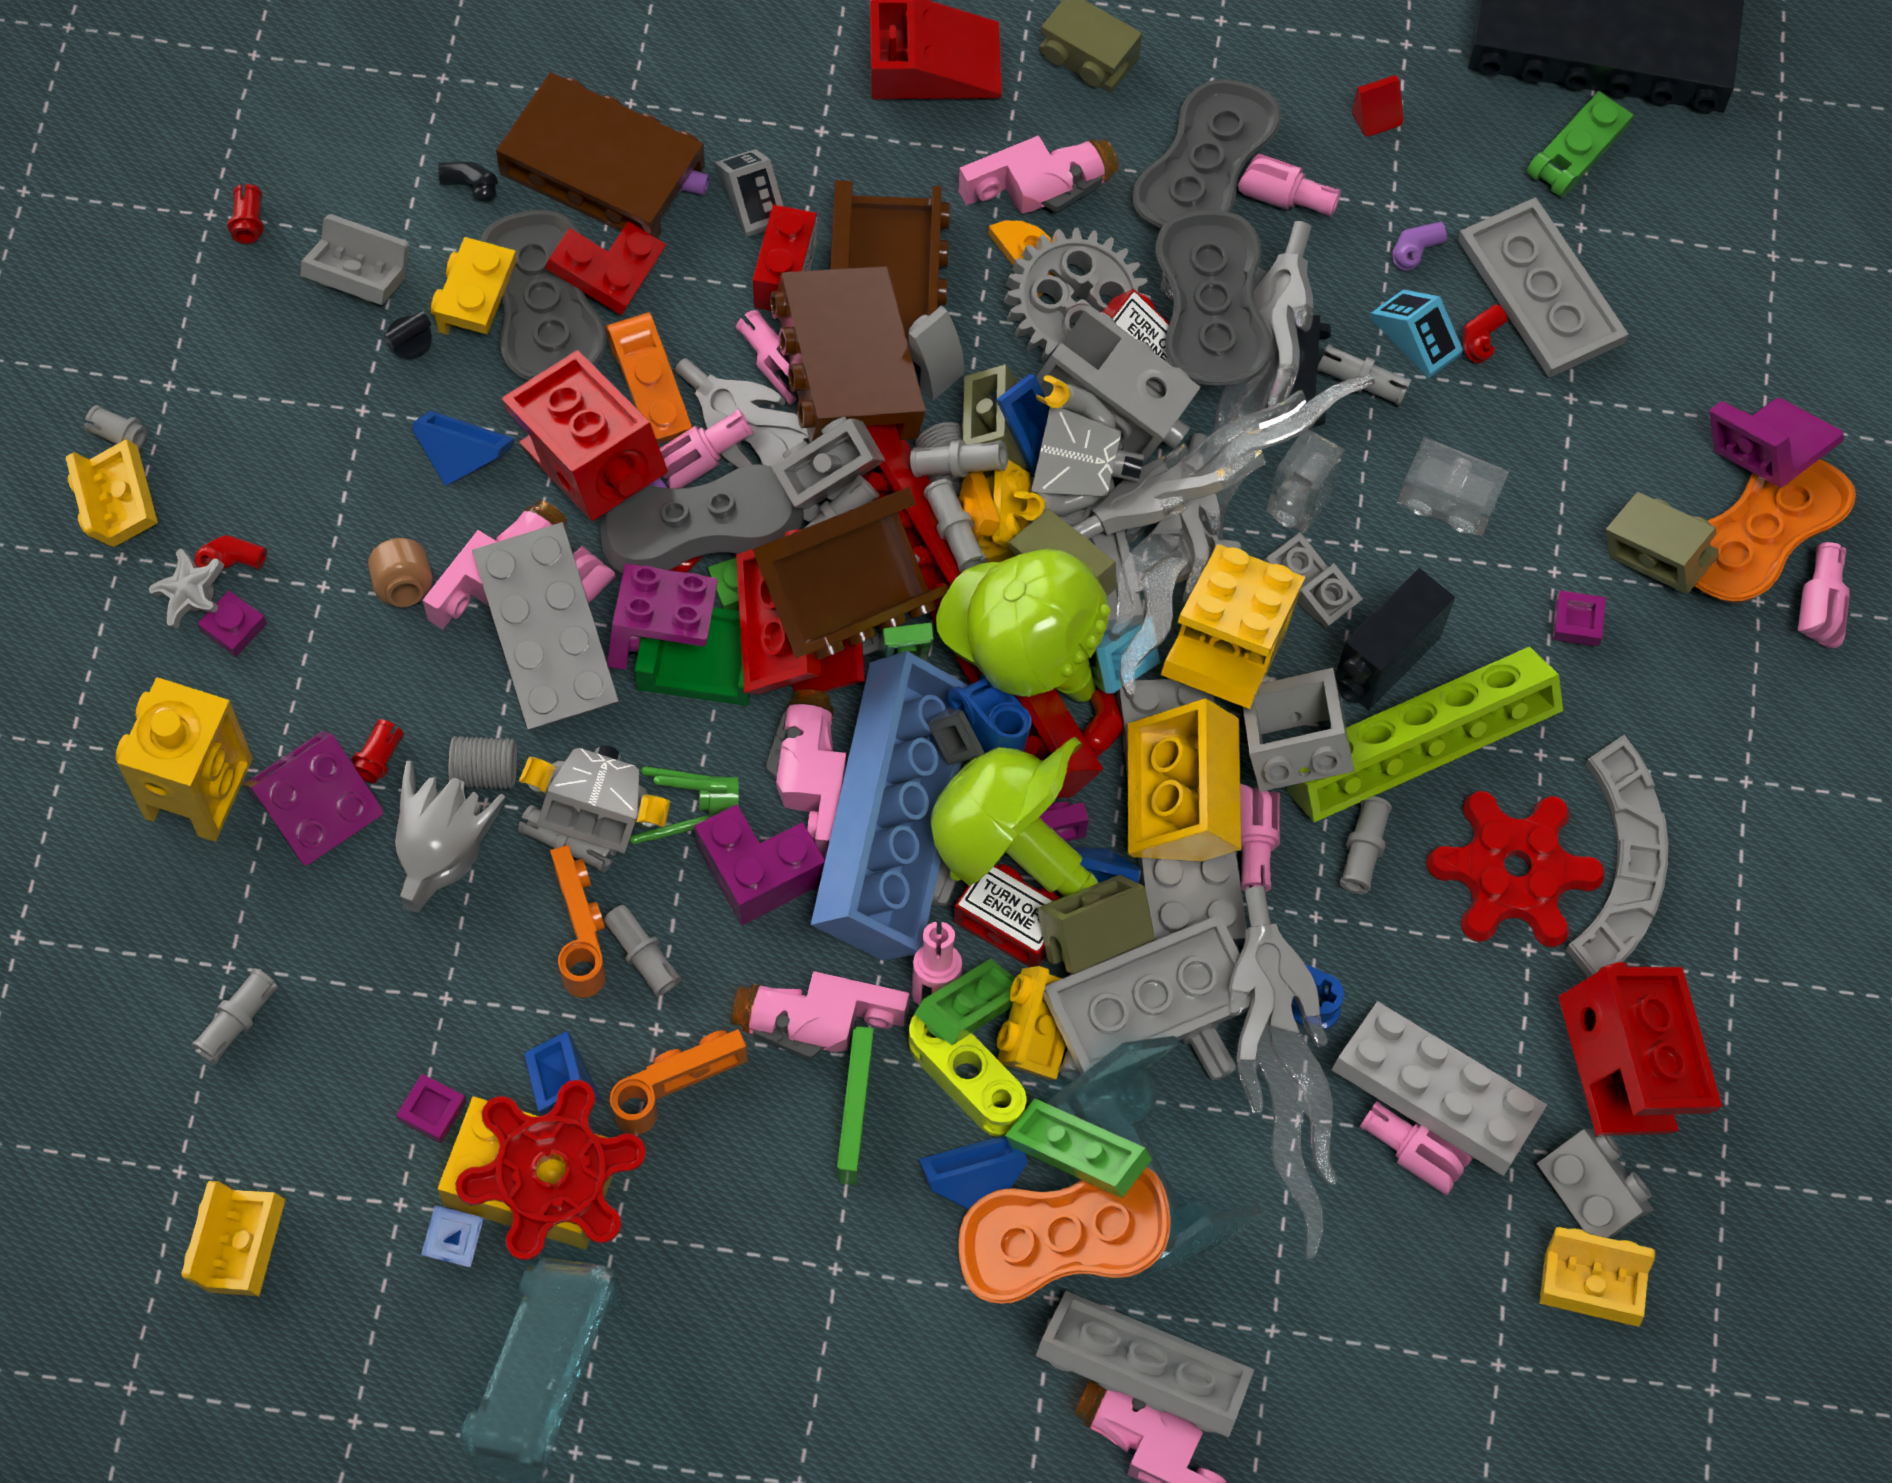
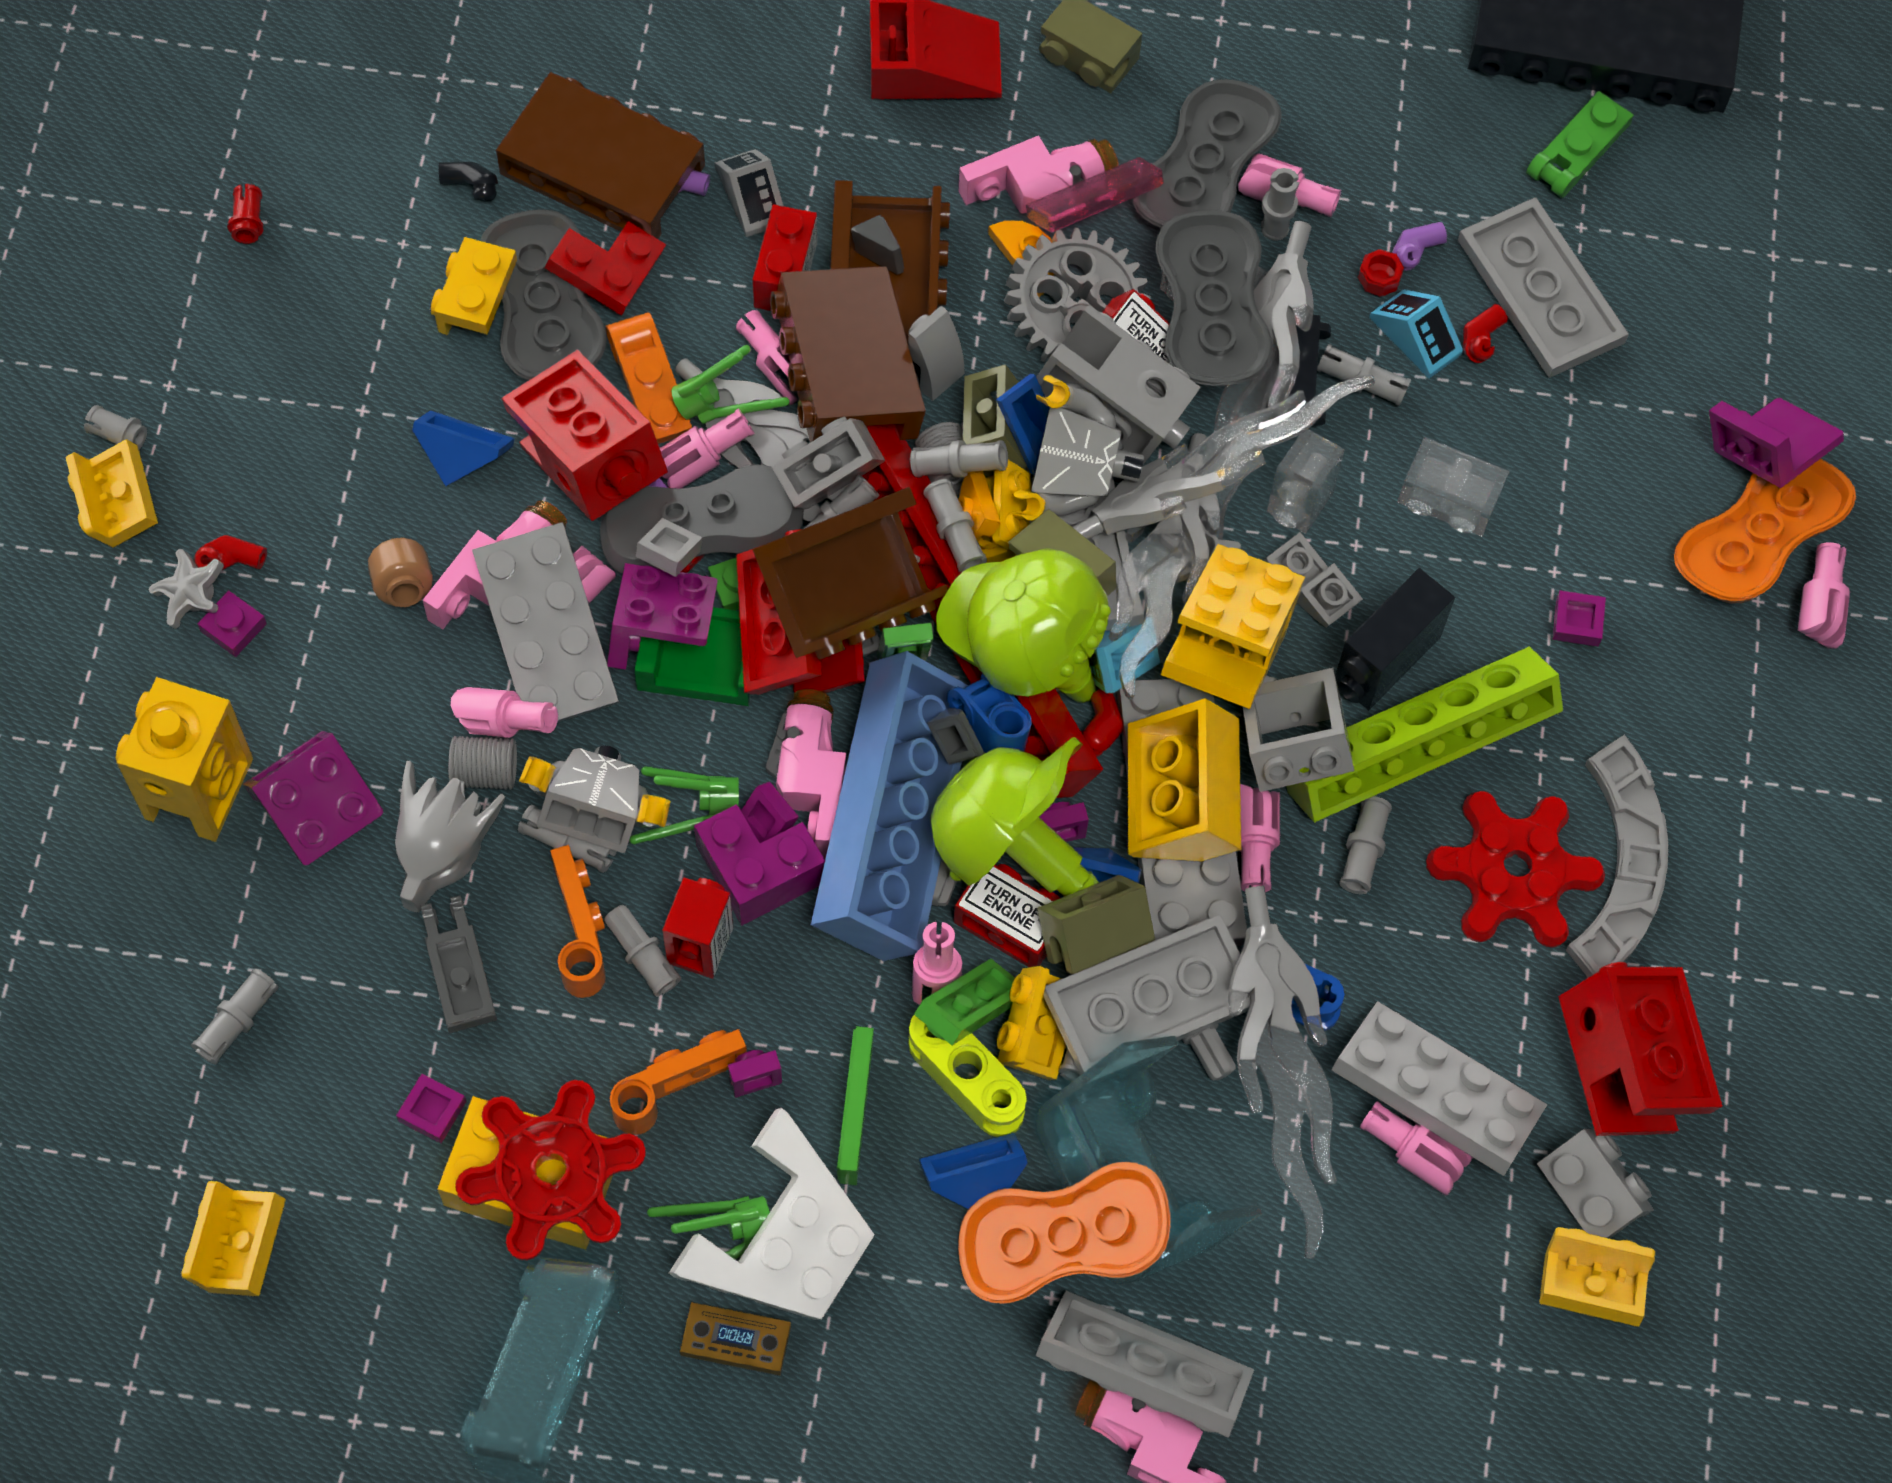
light grey bracket [300,214,409,305] -> none
red pin [351,719,404,783] -> none
black plate [384,310,432,359] -> none
tile [421,1205,484,1268] -> none
blue slope [524,1031,602,1116] -> none
bright pink plate [731,971,909,1060] -> none
bright green plate [1005,1098,1152,1198] -> none
red slope [1352,75,1404,137] -> none
olive brick [1606,492,1719,594] -> none
none -> dark grey hinge [421,895,497,1033]
none -> bright pink arm [450,687,558,738]
none -> light grey plate [636,518,702,577]
none -> bright green plant [647,1196,770,1260]
none -> red brick [662,877,733,979]
none -> white wing [669,1108,874,1320]
none -> bright green plant [671,345,790,424]
none -> pearl gold tile [680,1302,791,1375]
none -> magenta plate [728,1050,782,1098]
none -> magenta plate [741,782,799,843]
none -> dark grey slope [851,215,904,275]
none -> clear pink tile [1026,157,1164,233]
none -> light grey pin [1261,168,1299,241]
none -> red tile [1358,249,1404,297]

